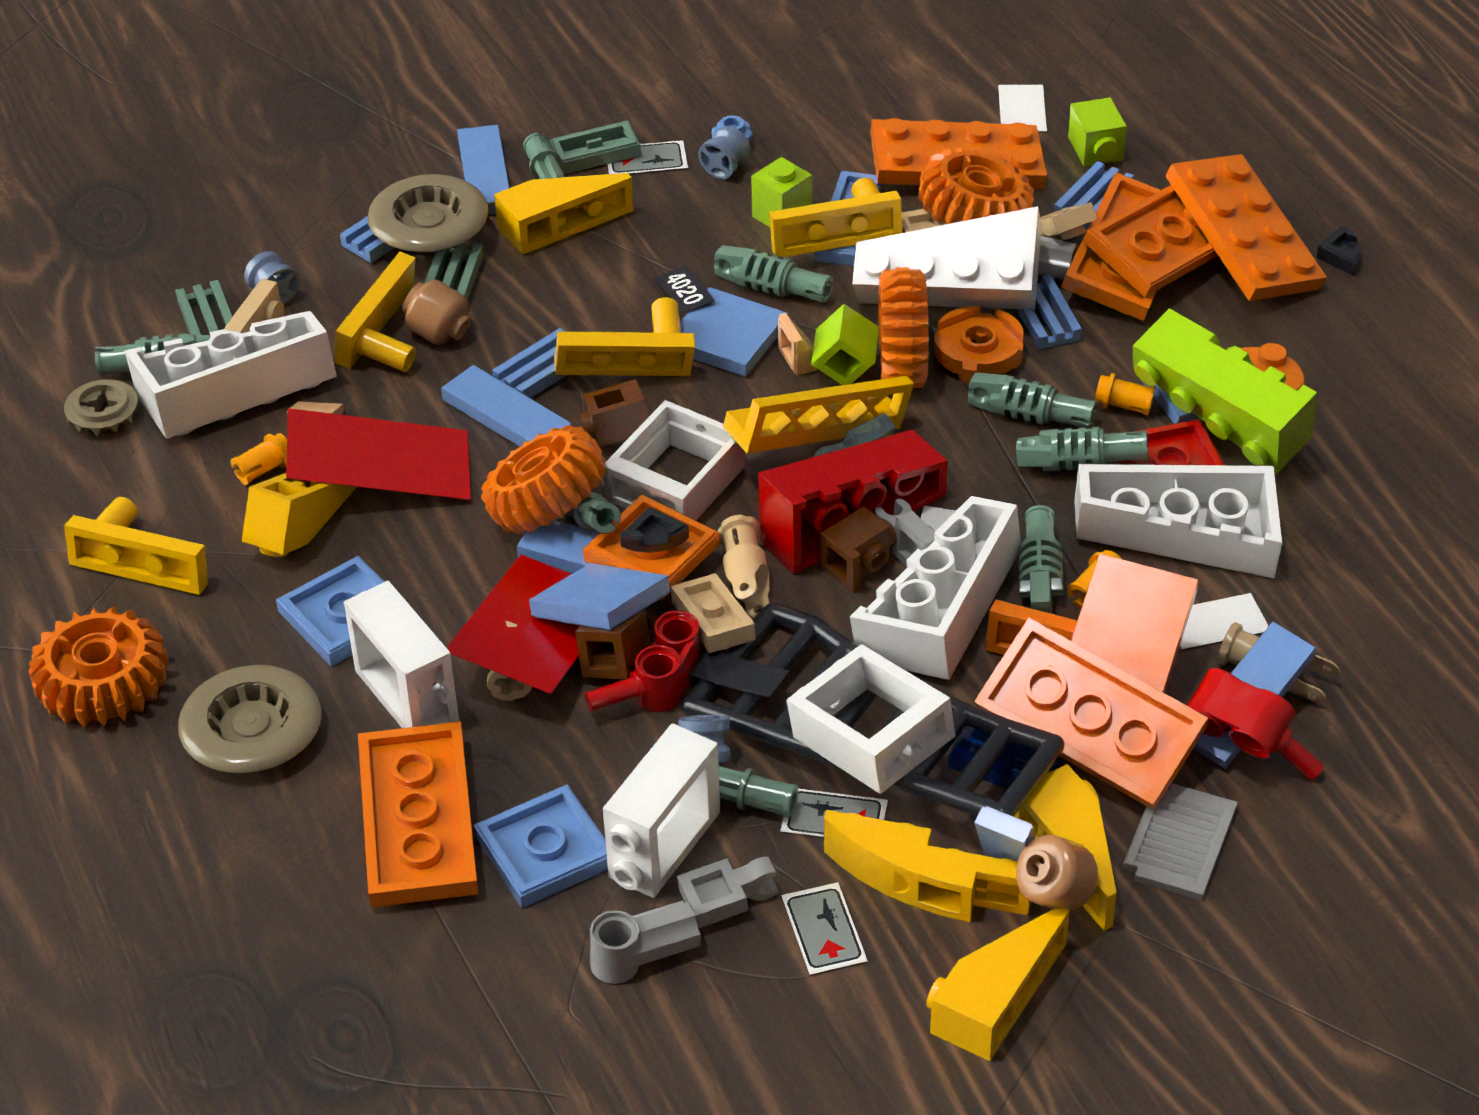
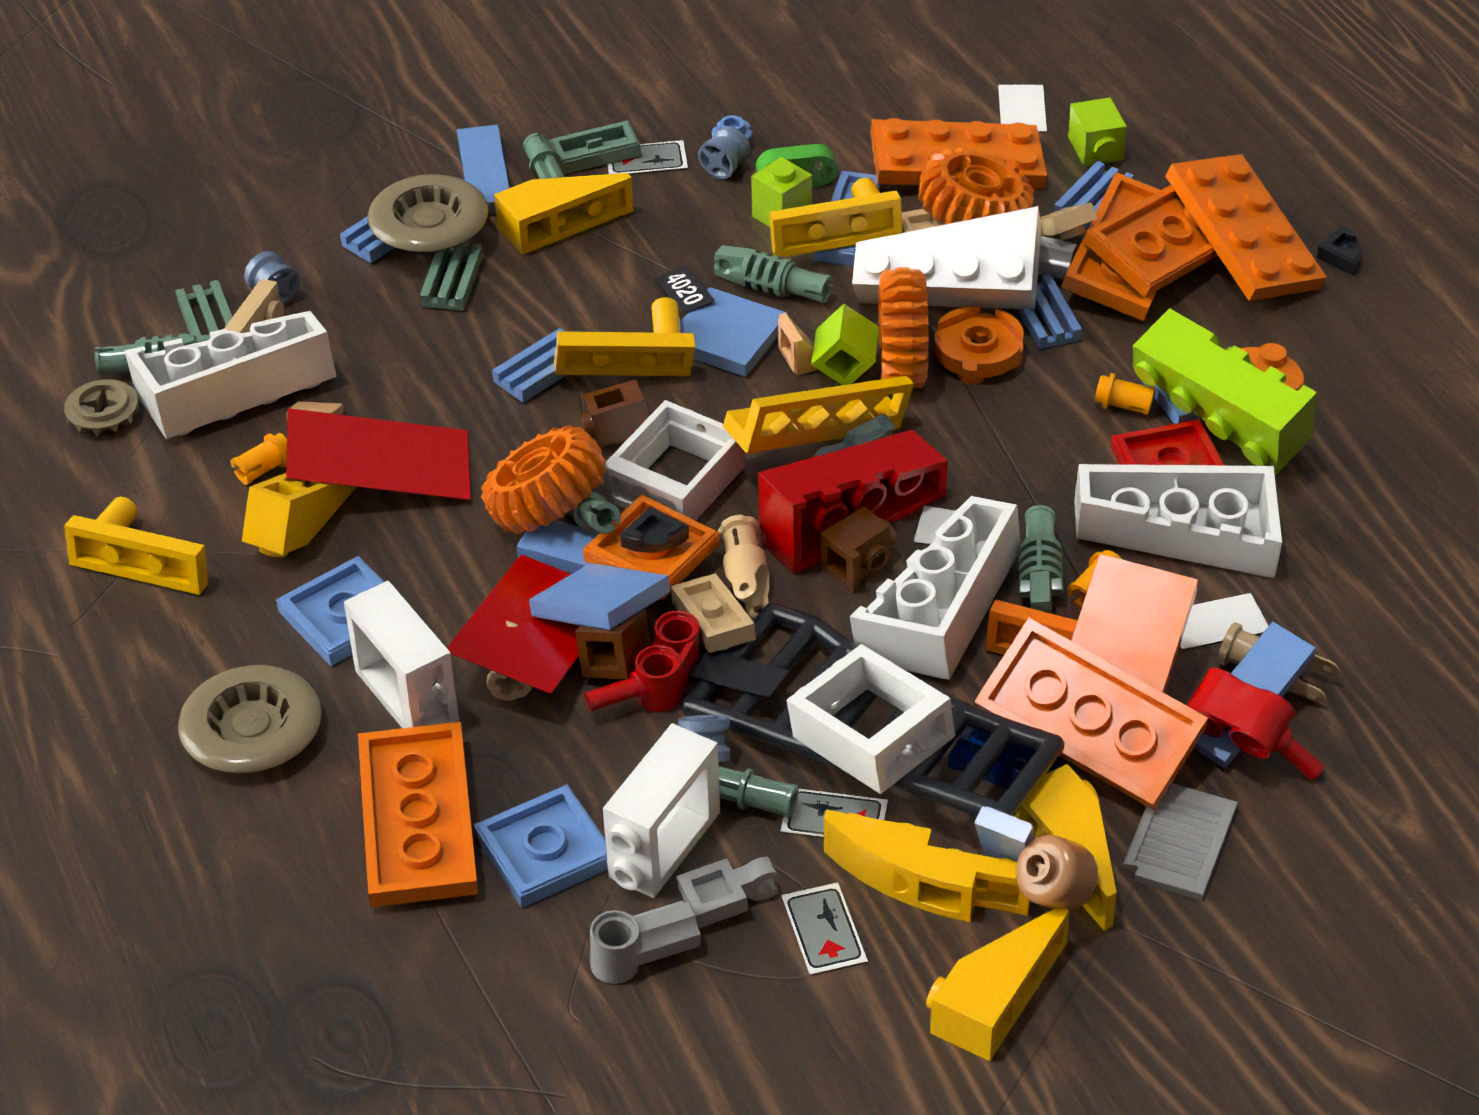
orange gear [29,606,169,728] -> none
yellow piece [334,252,416,372] -> none
medium nougat head [402,279,471,346] -> none
medium blue tile [441,365,572,447] -> none
light grey plate [874,498,935,567] -> none
sand green hinge [968,372,1098,429] -> none
sand green hinge [1016,427,1149,471] -> none
none -> bright green beam [755,144,838,188]

